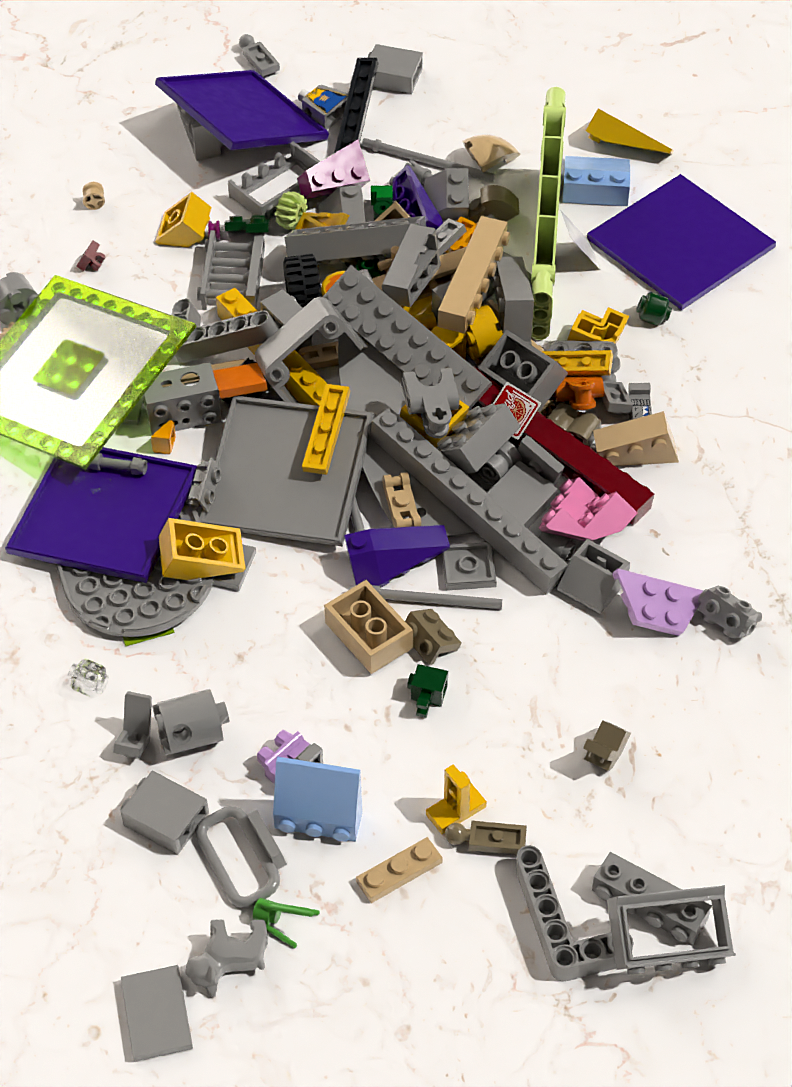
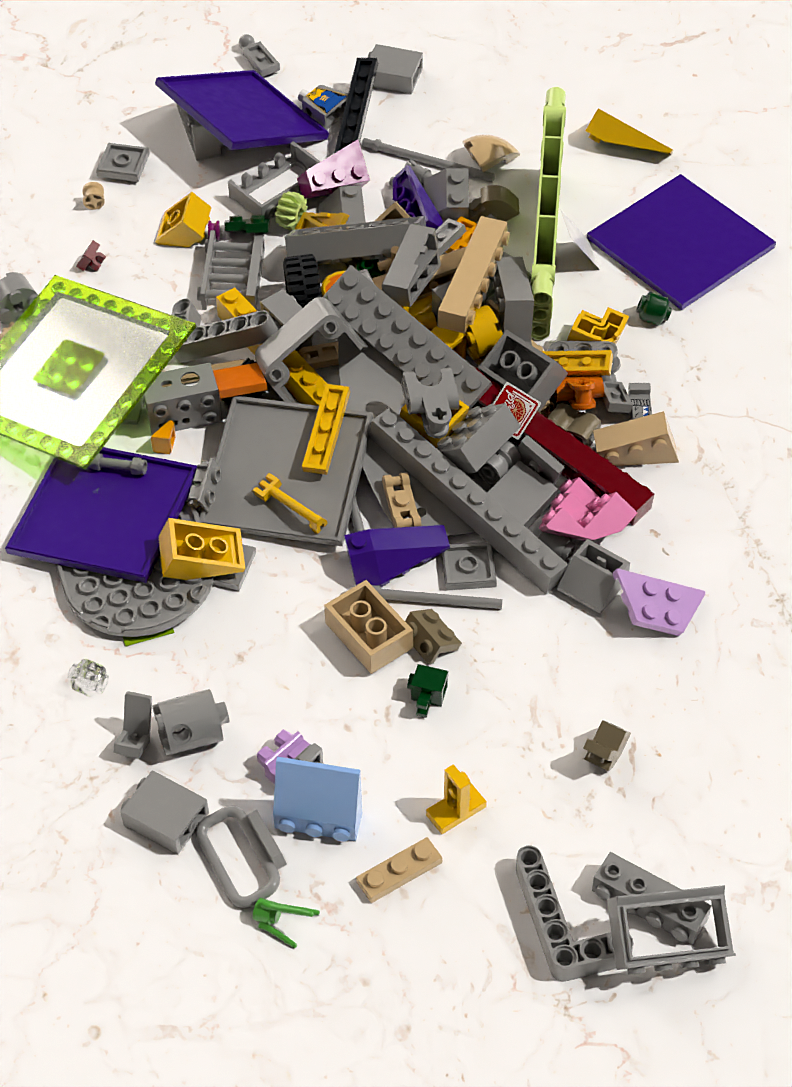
light grey tile [121,965,193,1062] -> none
light grey animal [185,920,268,997] -> none
leg [371,185,393,221] -> none
dark tan plate [445,820,527,855] -> none
light blue slope [562,156,630,206] -> none
light grey brick [698,585,762,638] -> none
none -> light grey plate [96,143,150,182]
none -> yellow hinge [252,473,328,534]

